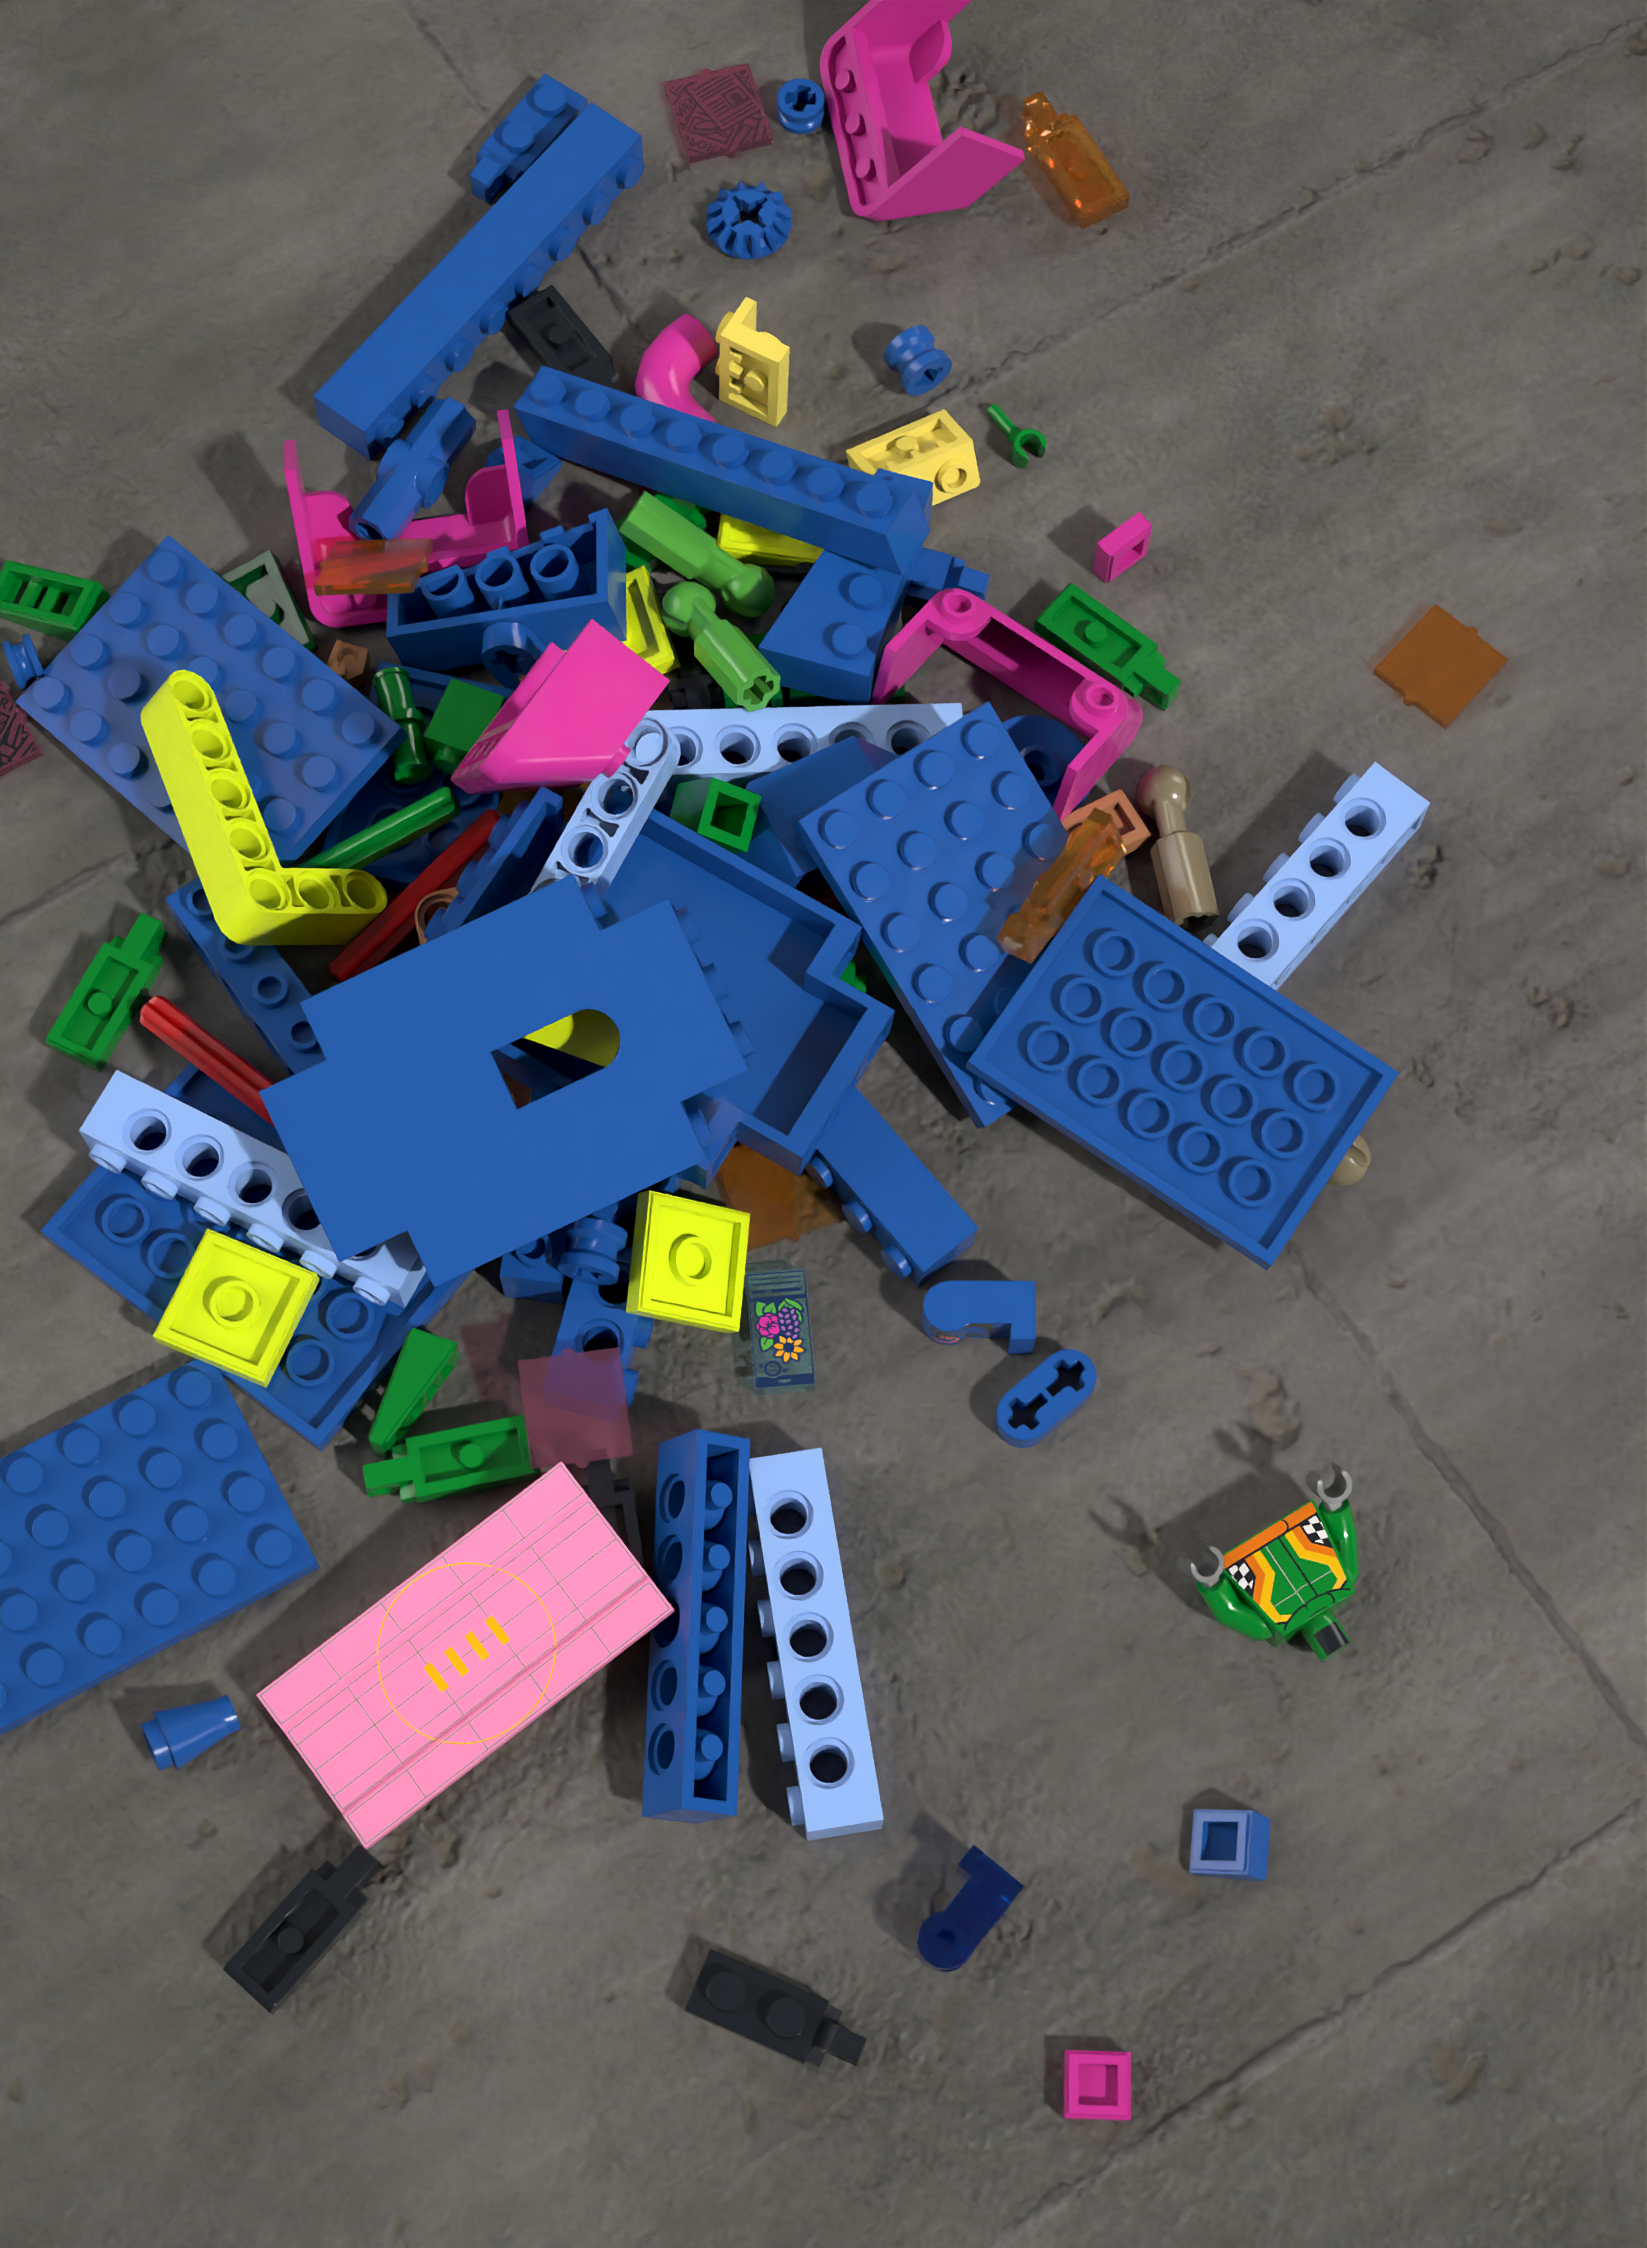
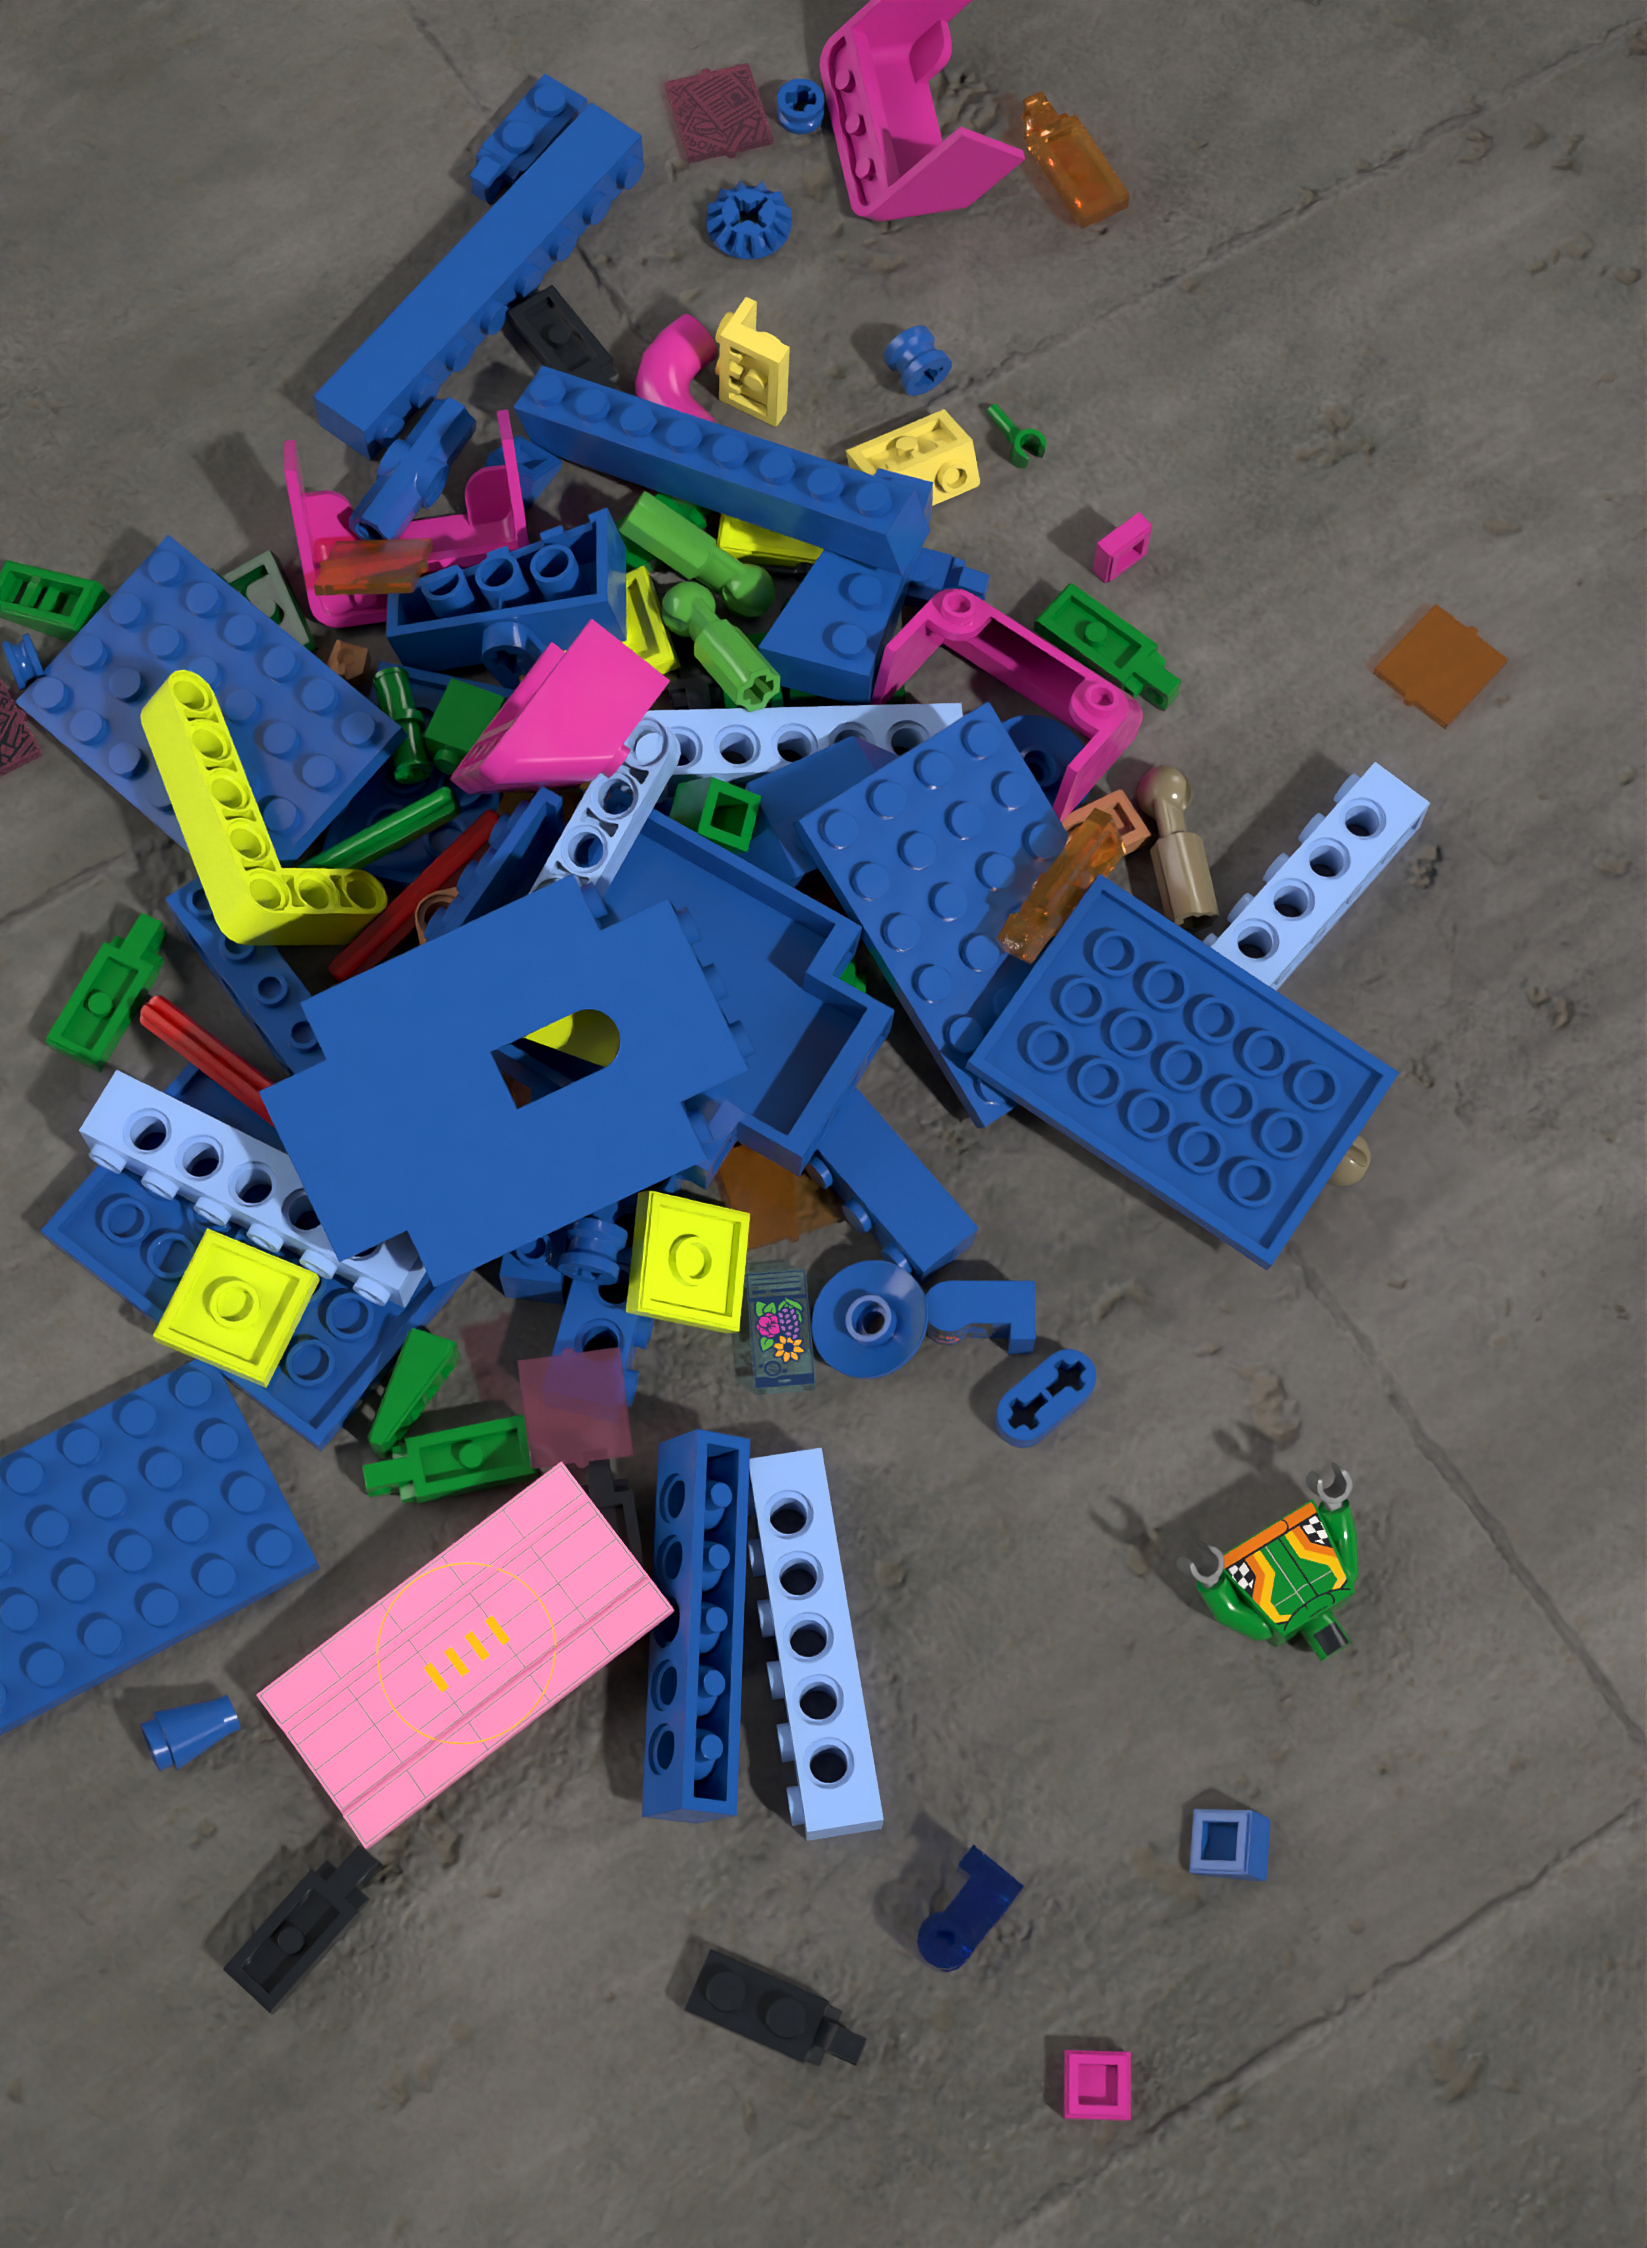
none -> blue dish [811,1260,929,1379]

